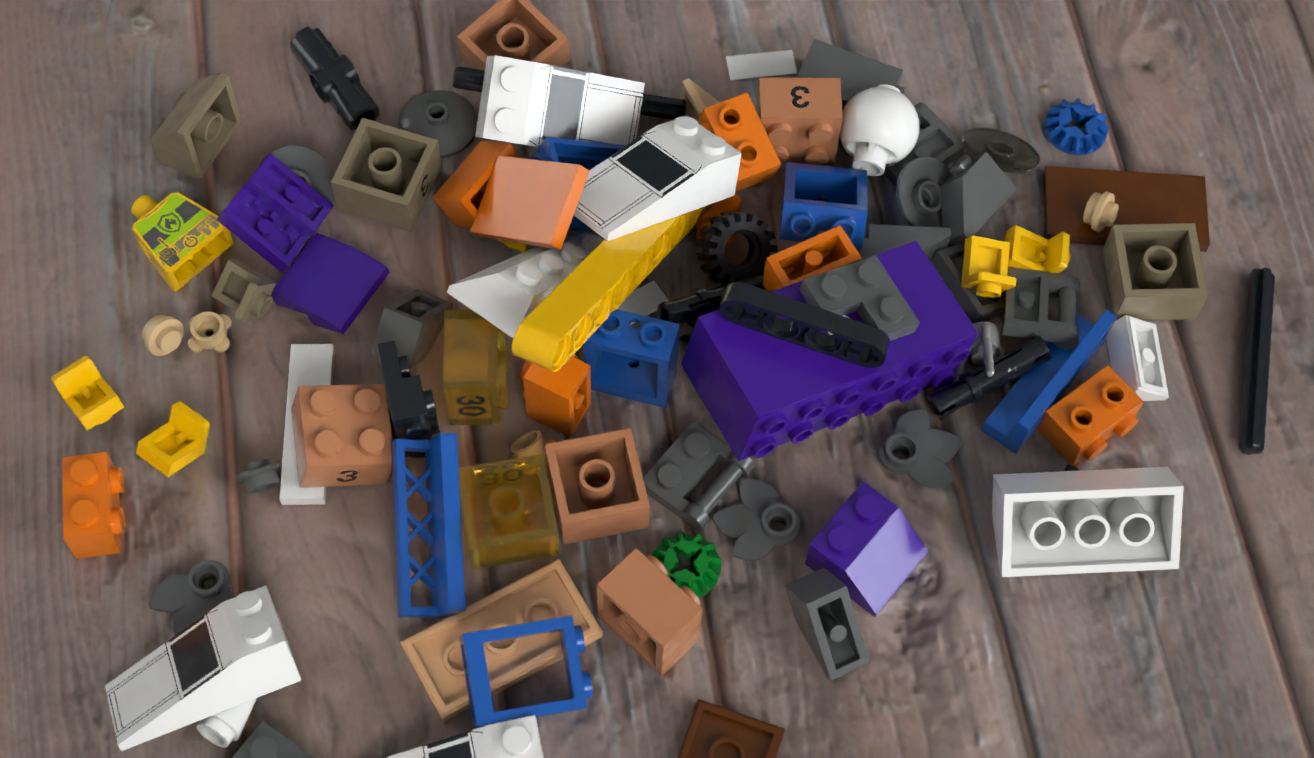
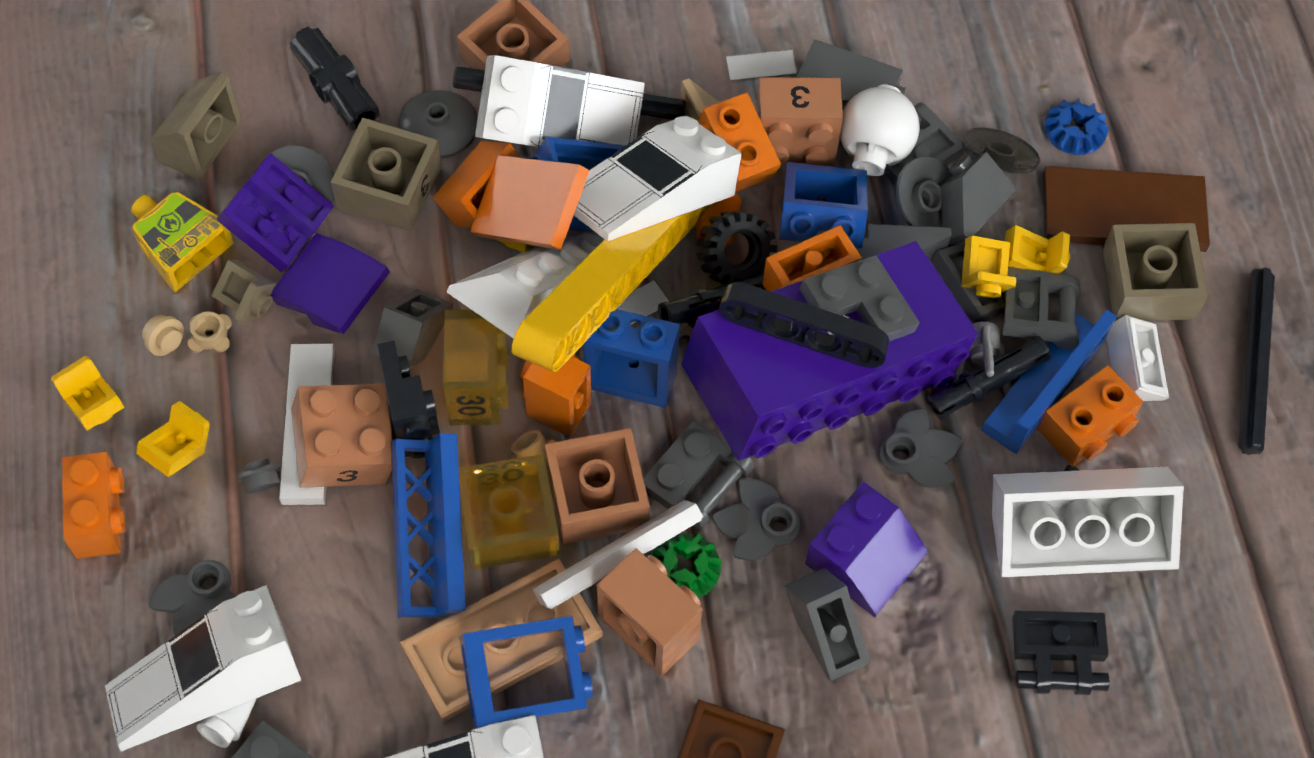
tan plate [1083,191,1119,232] -> none
none -> white tile [532,500,703,609]
none -> black plate [1012,610,1110,695]

